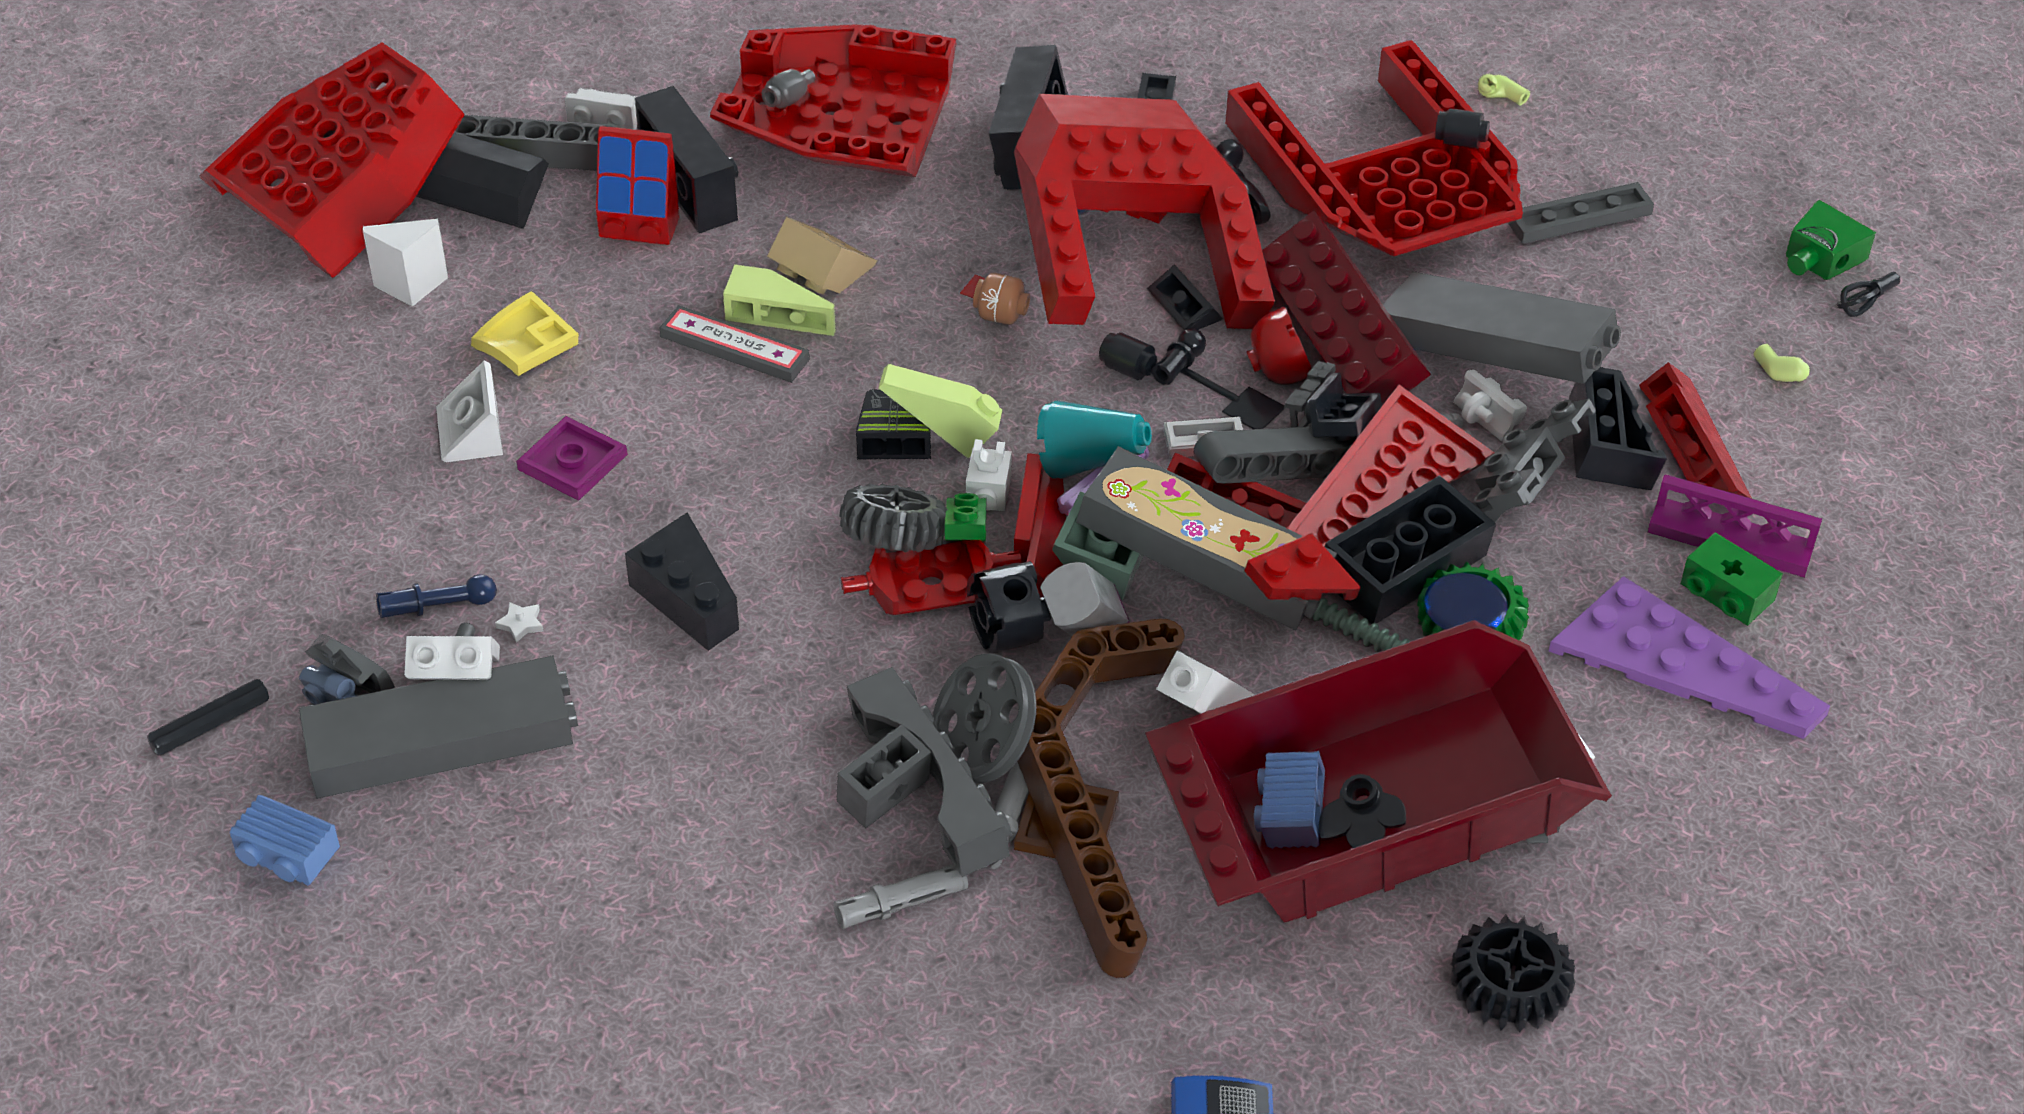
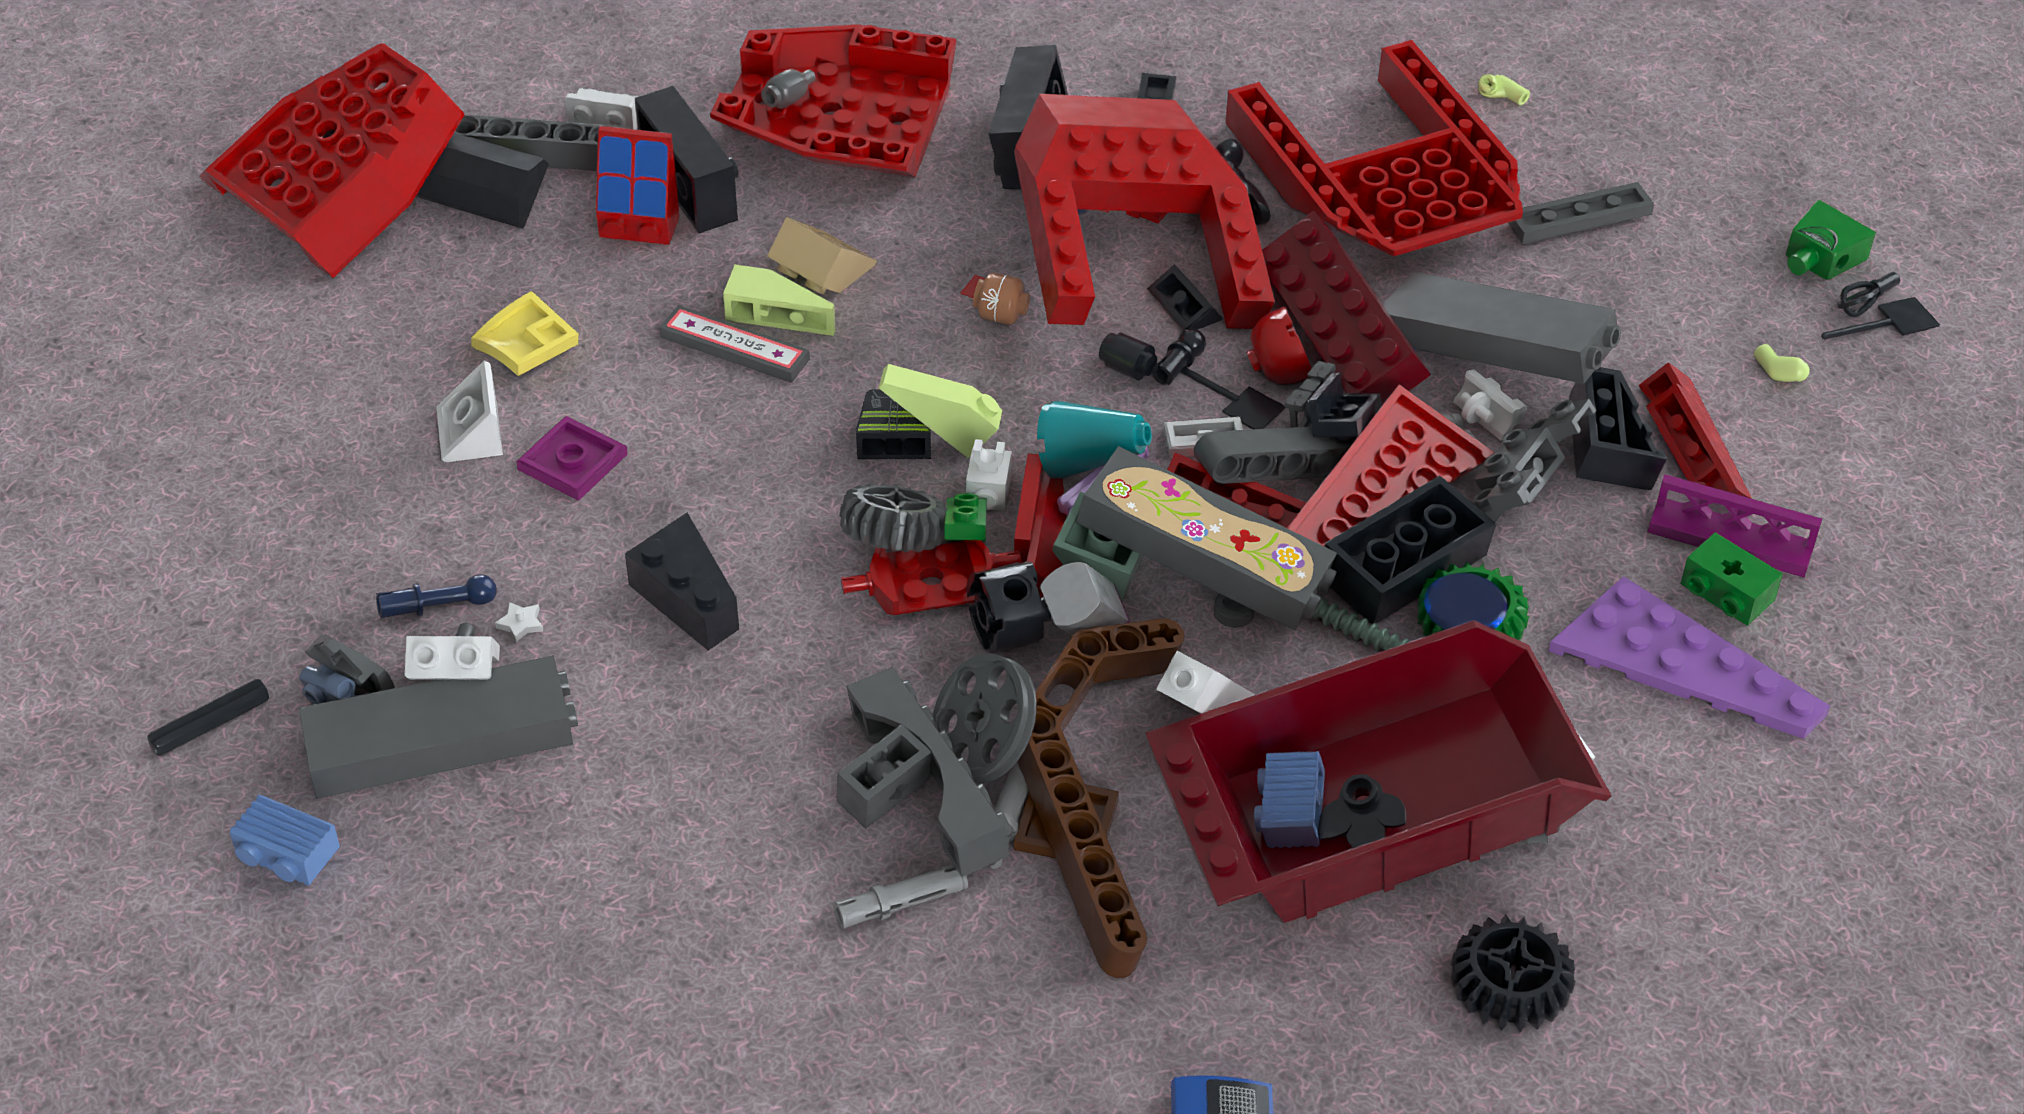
white slope [363,219,448,307] -> none
red wing [1244,533,1360,600] -> none
black brick [1435,109,1490,149] -> none
none -> dark grey tile [1214,593,1255,628]
none -> black piece [1821,297,1940,340]

